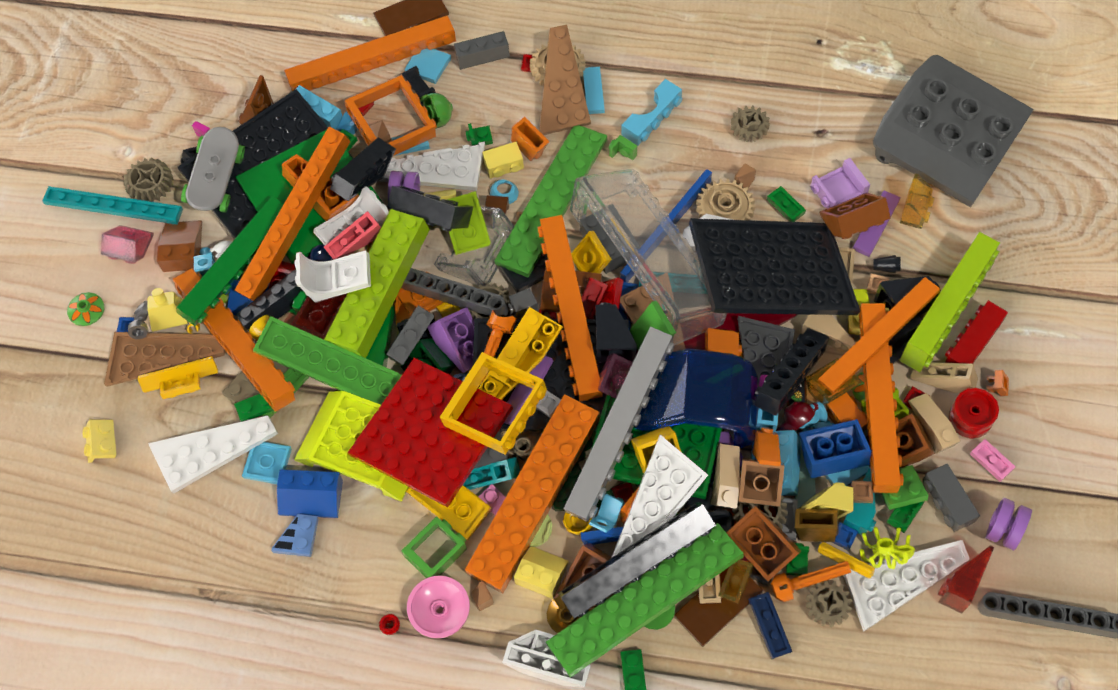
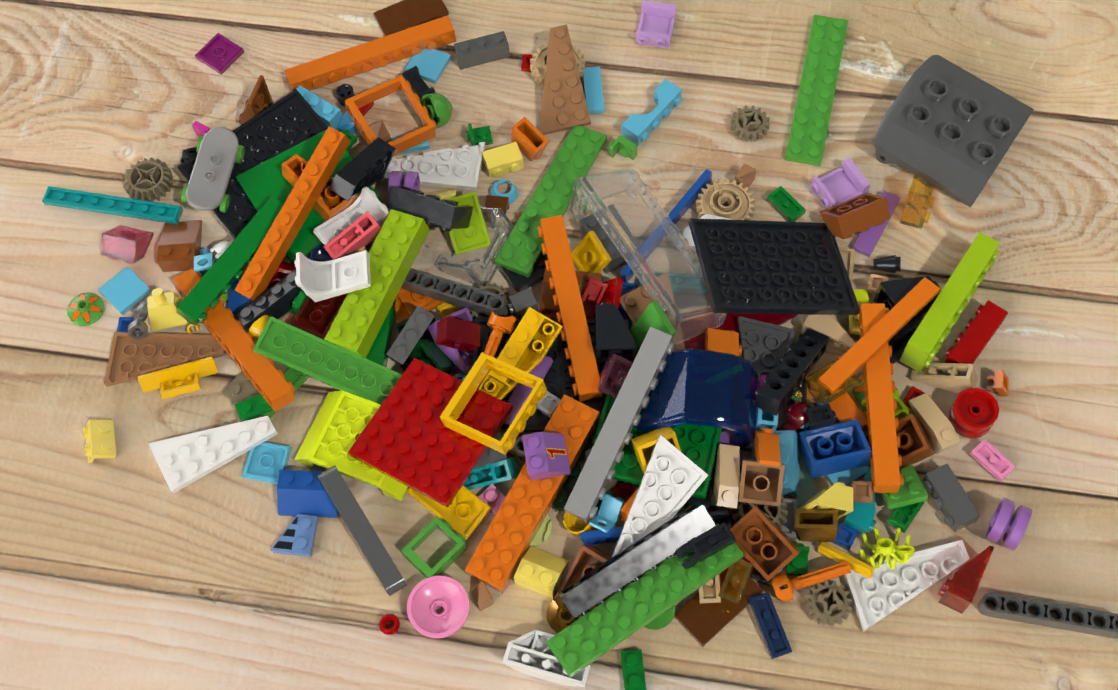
none -> medium azure tile [98,266,152,315]
none -> magenta tile [195,33,244,75]
none -> dark grey beam [318,465,407,596]
none -> black wheel [336,84,355,106]
none -> dark red brick [436,316,480,352]
none -> medium lavender slope [522,432,571,481]
none -> lavender panel [636,0,676,48]
none -> black hinge [675,523,736,569]
none -> bright green plate [785,15,848,167]
none -> black bracket [805,404,837,429]

